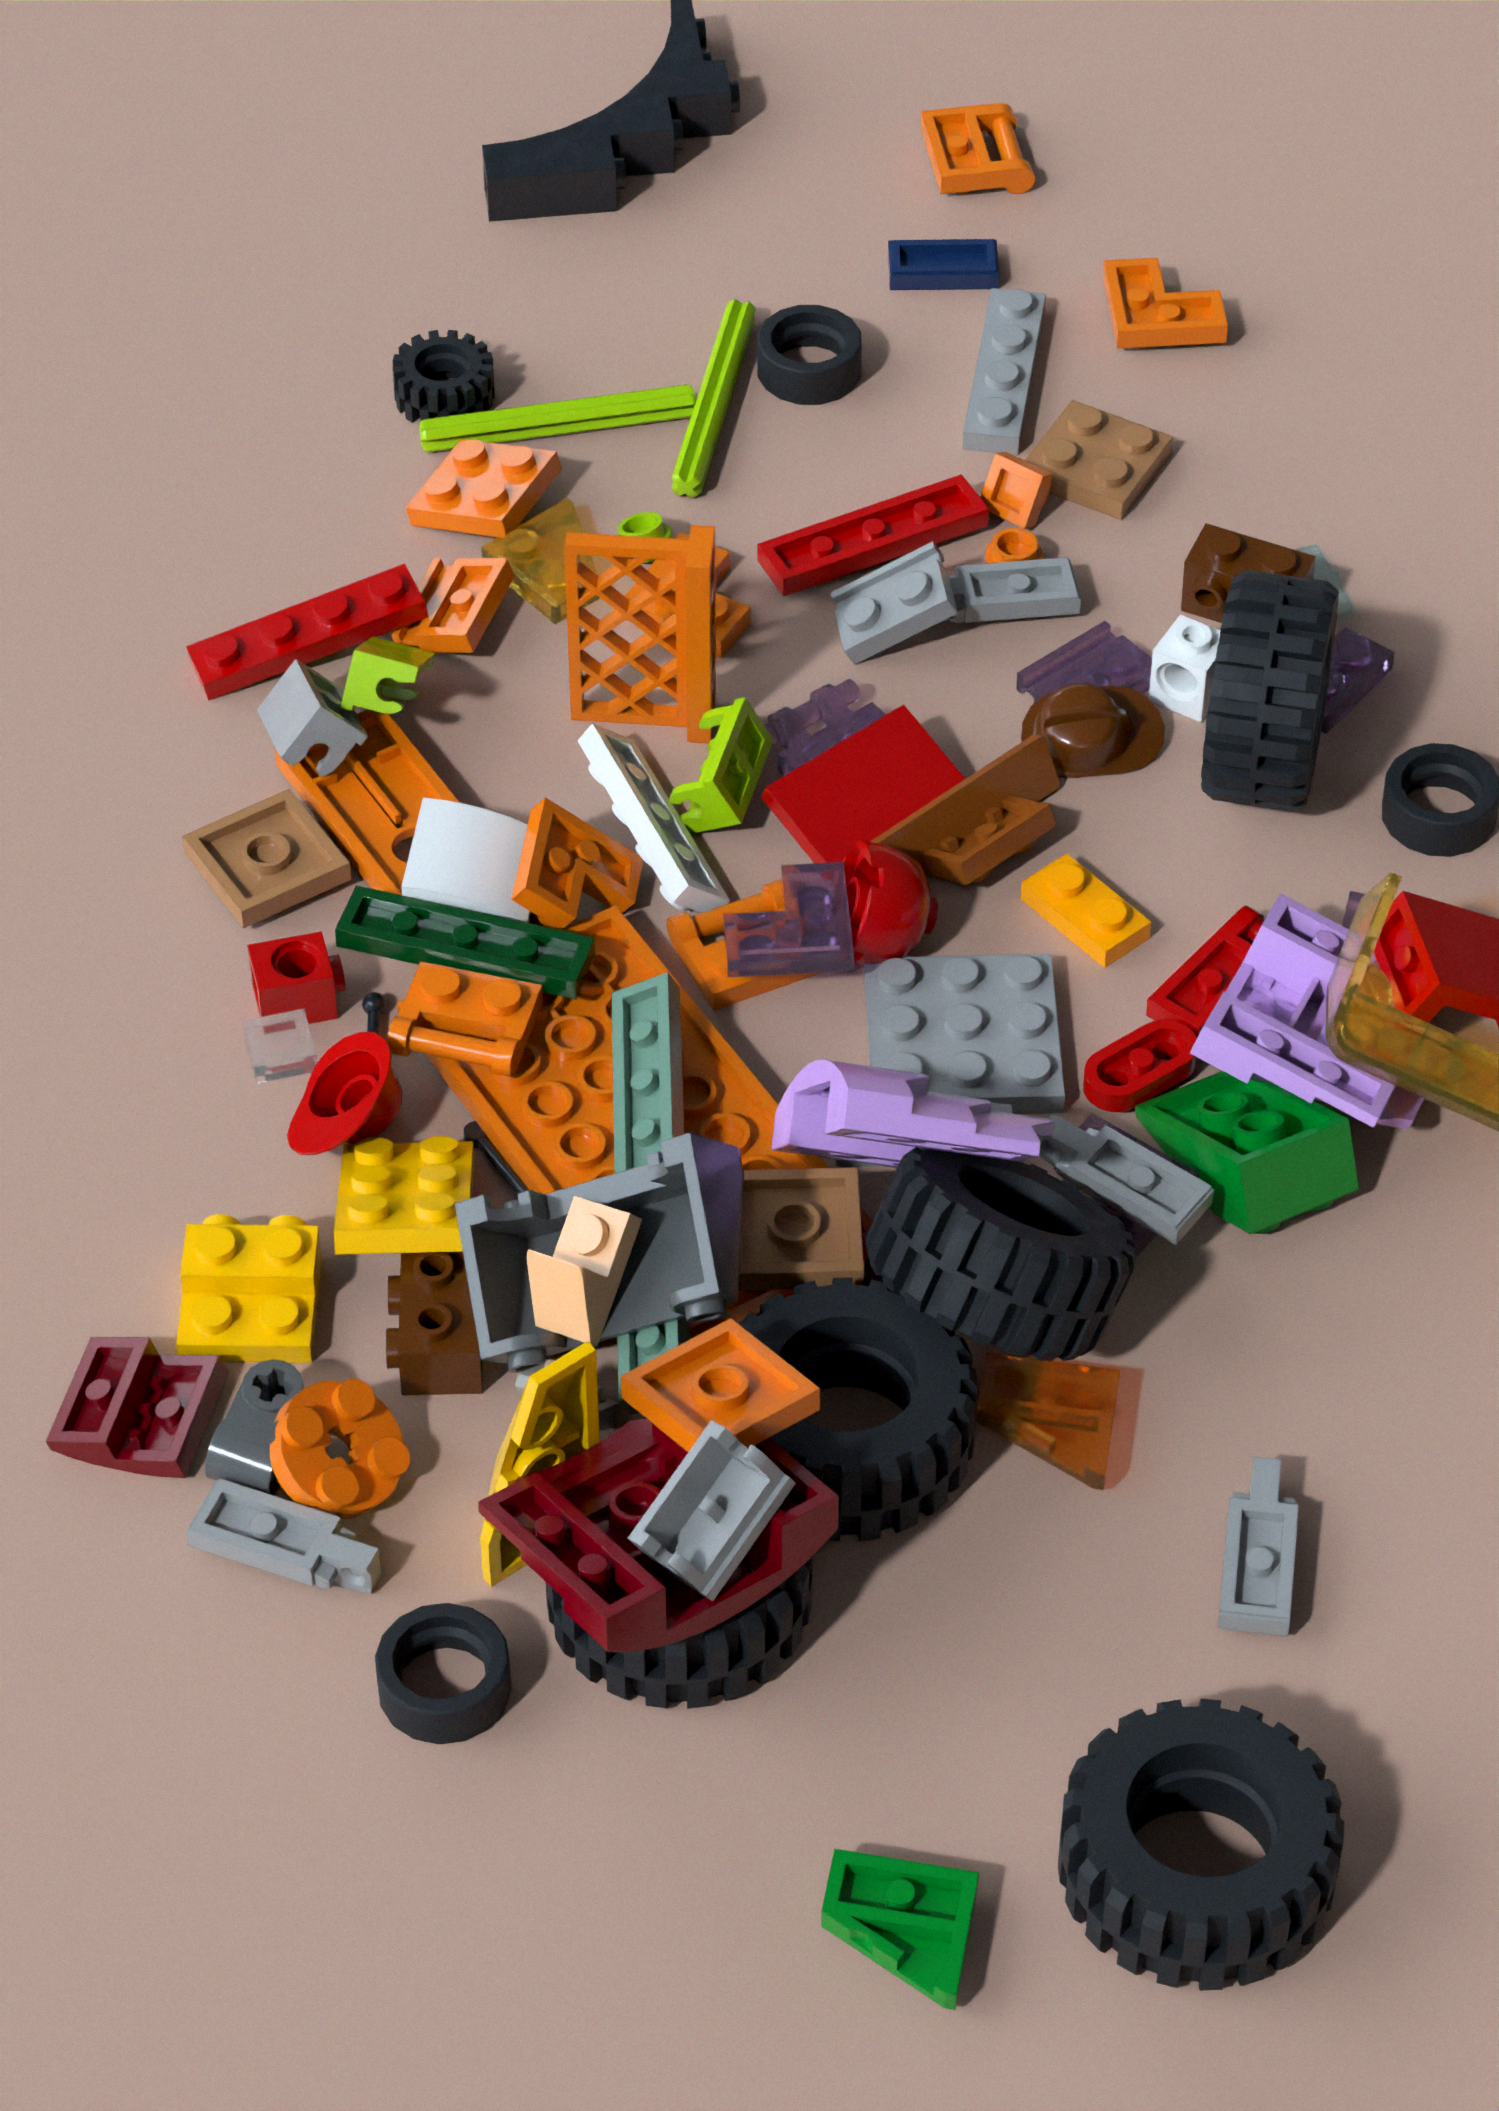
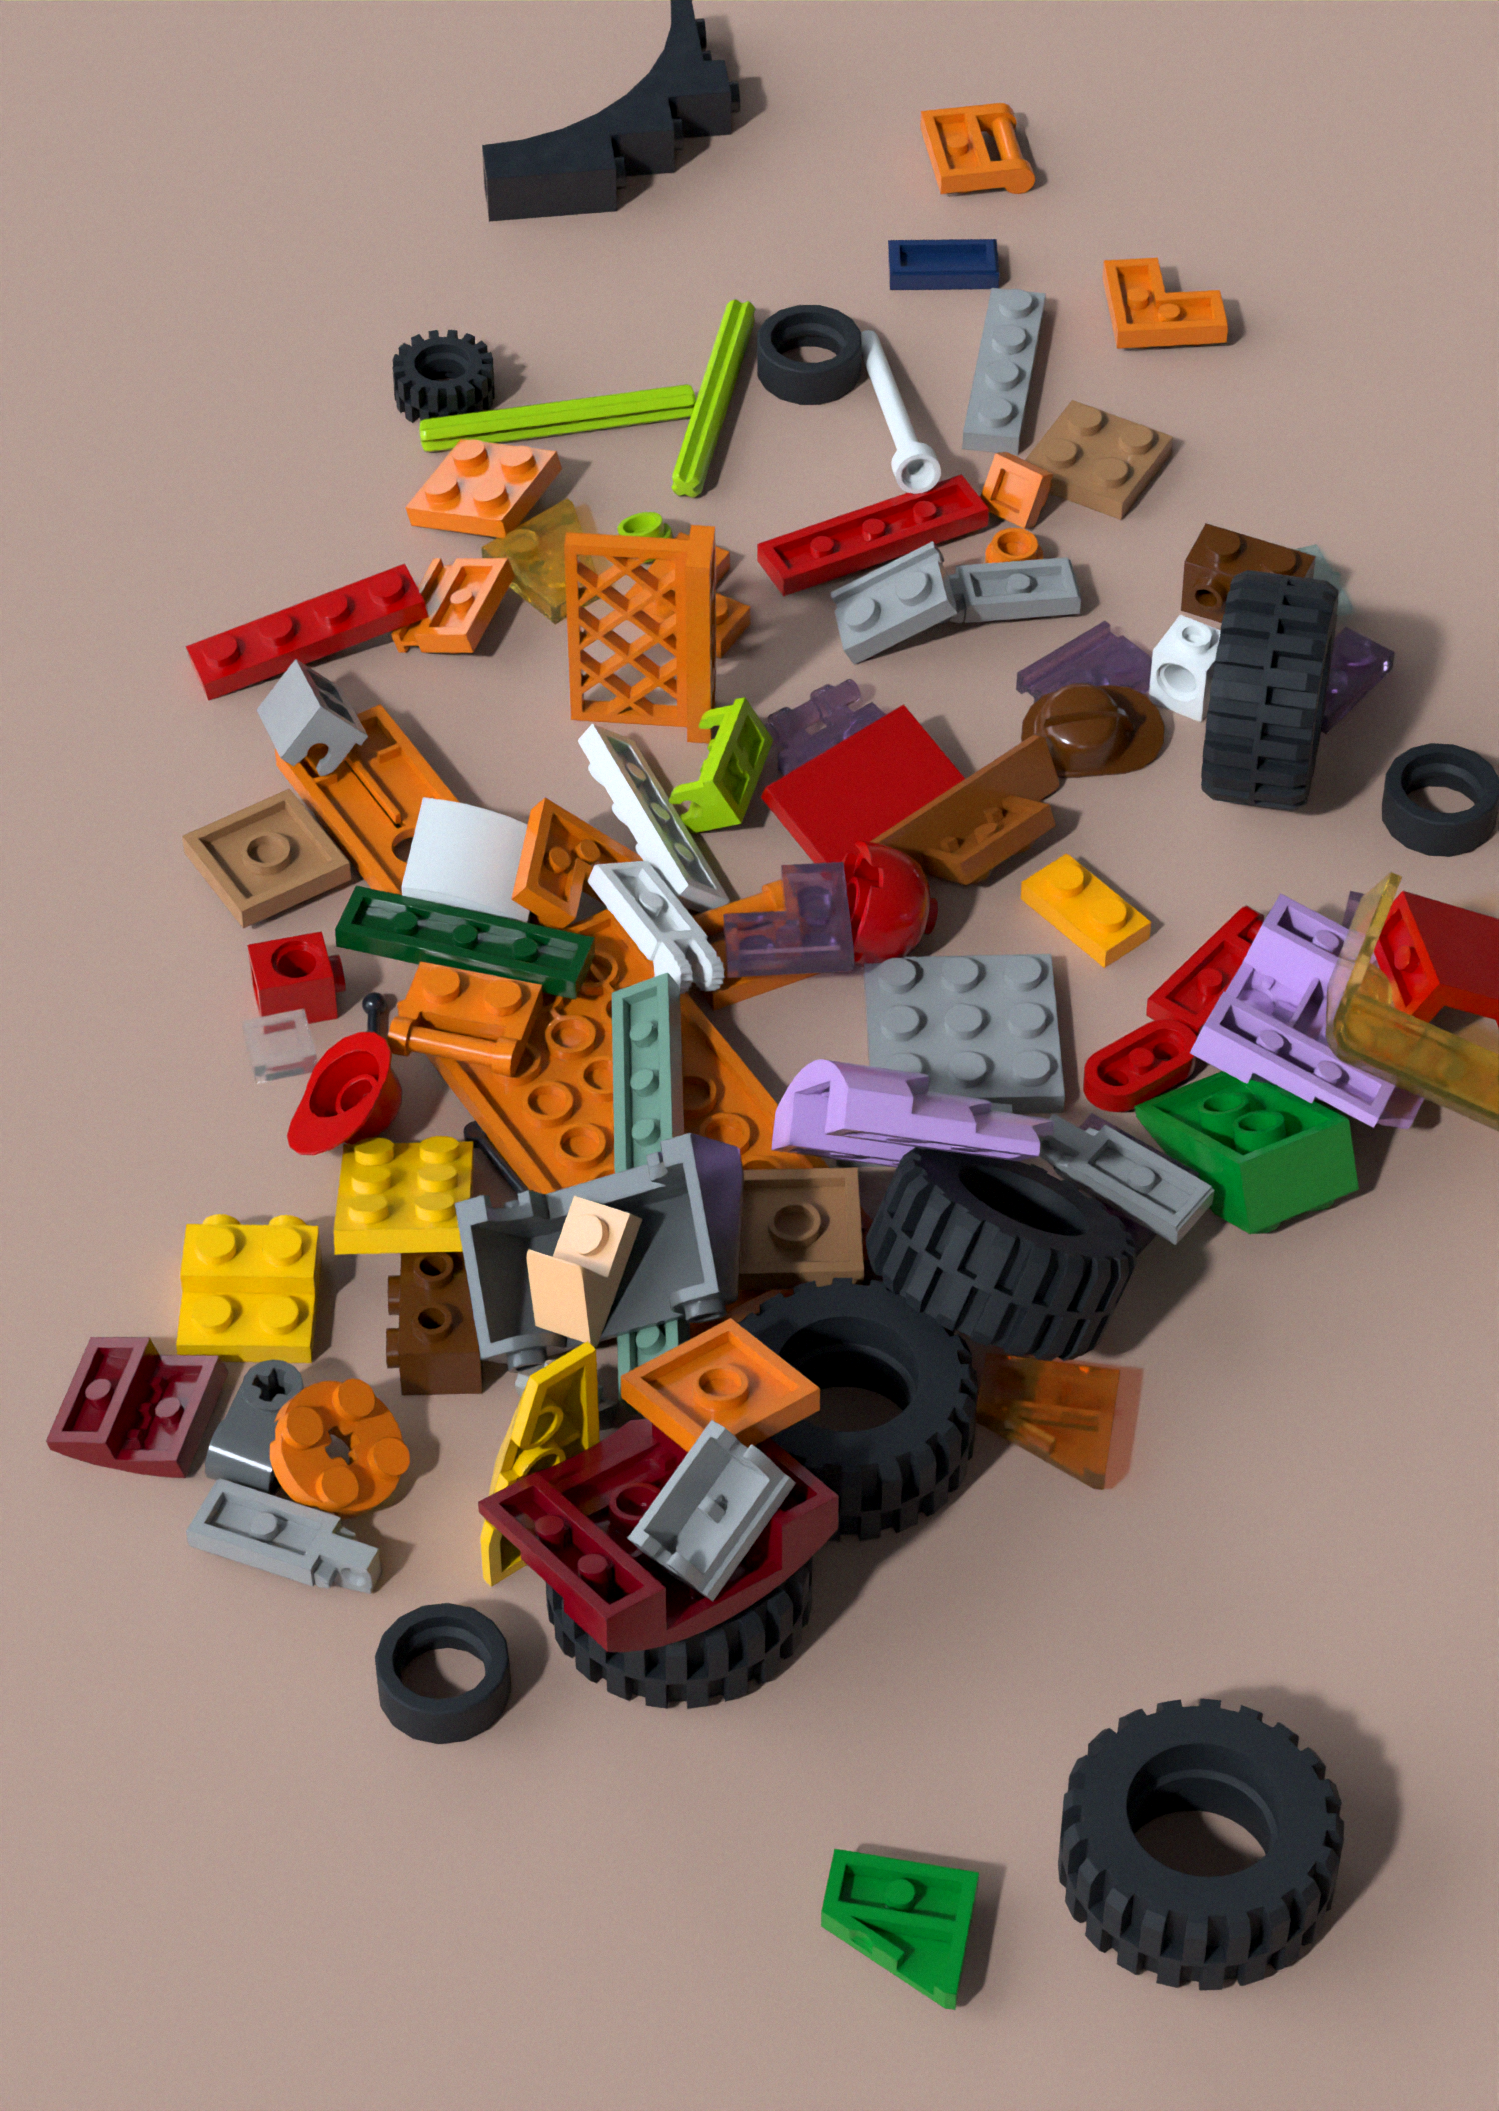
lime hinge [340,636,436,714] -> none
light grey hinge [1218,1457,1299,1636] -> none
none -> white hinge [588,861,725,994]
none -> white piece [861,330,941,494]

